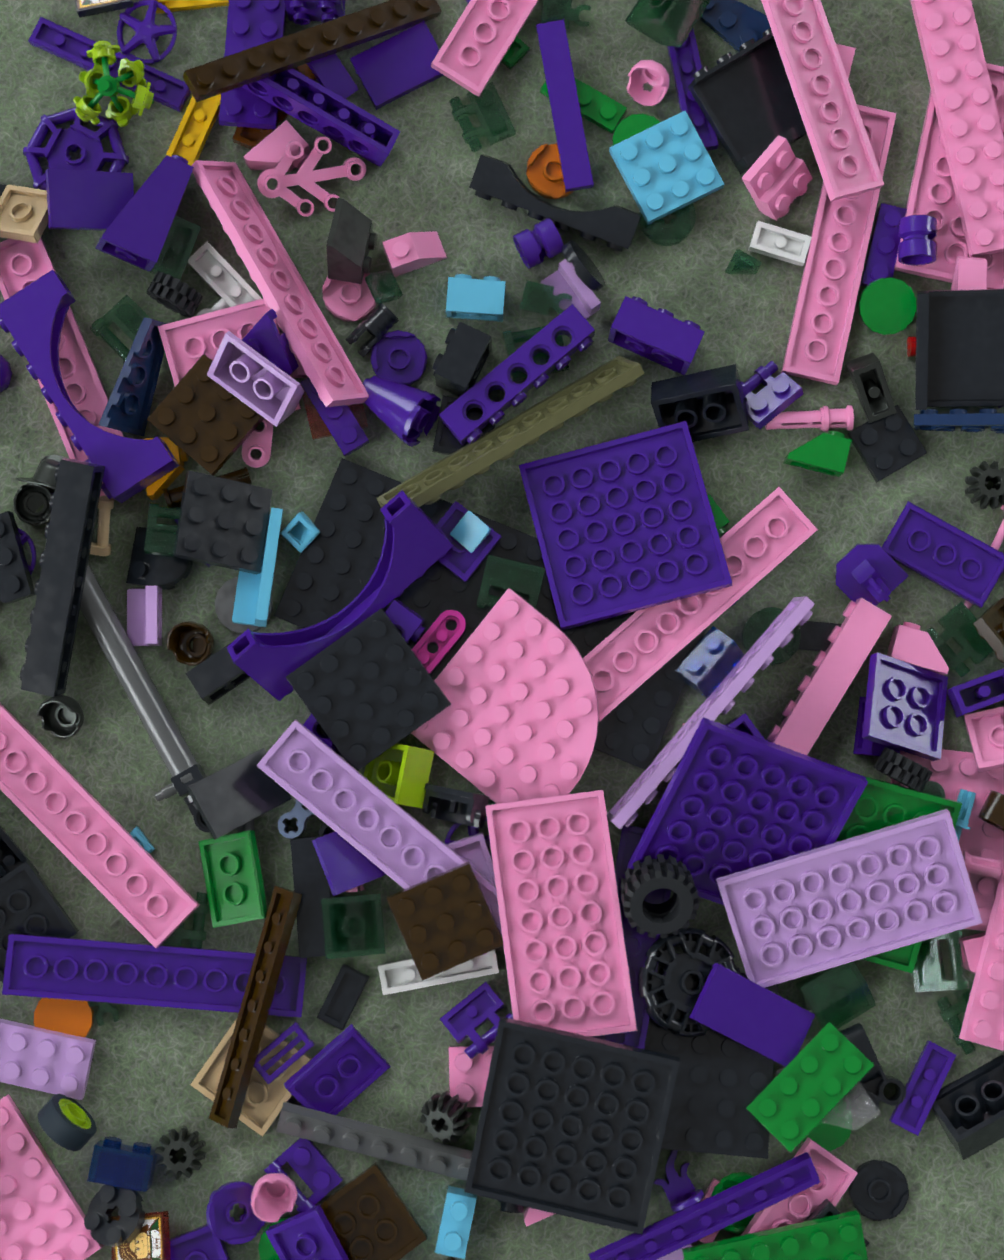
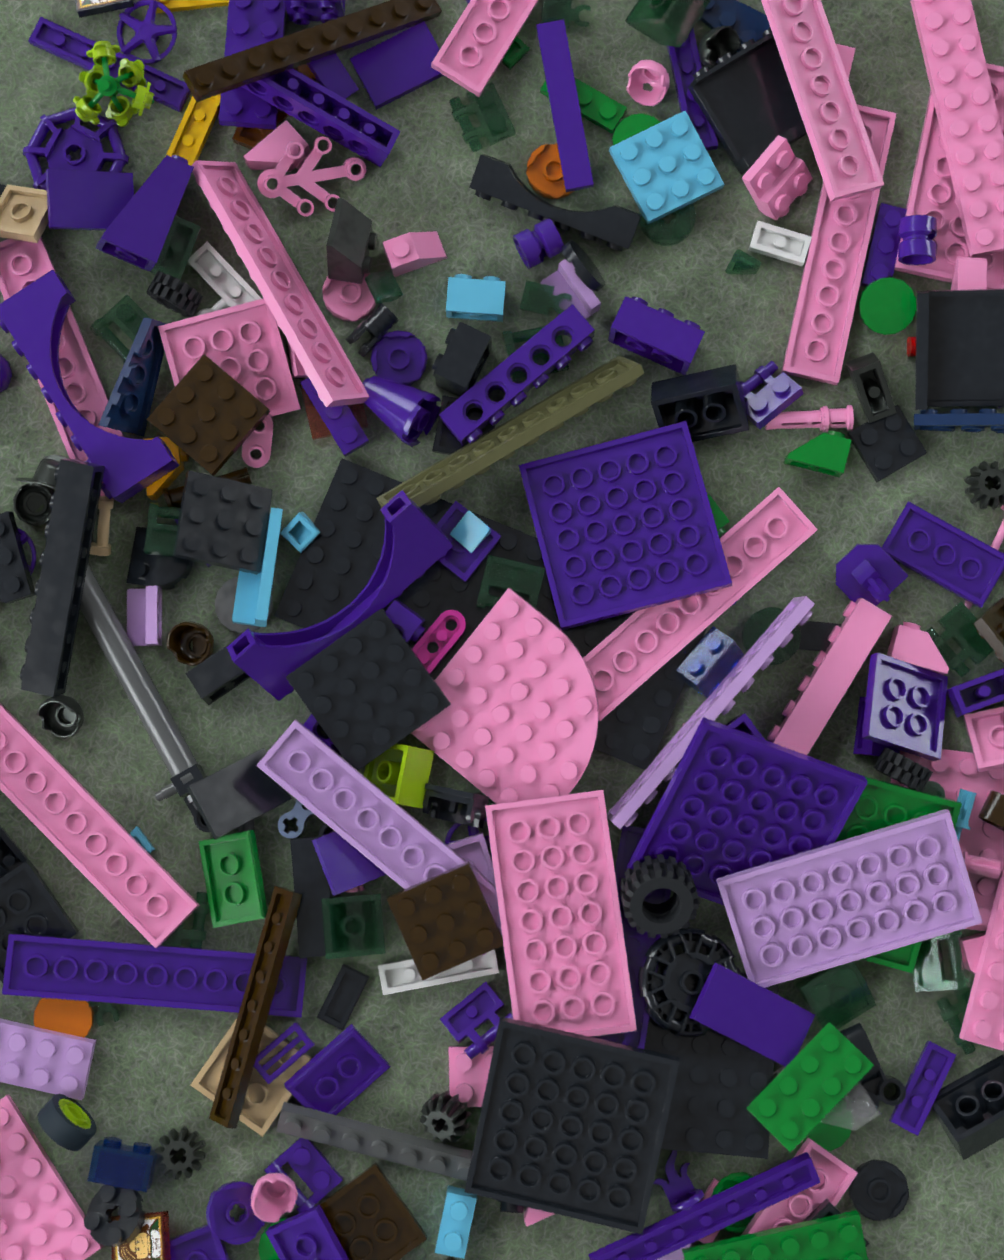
lavender slope [207,331,304,427] -> none
dark purple wing [242,309,299,376] -> none
none -> pearl dark grey hair [699,26,741,70]

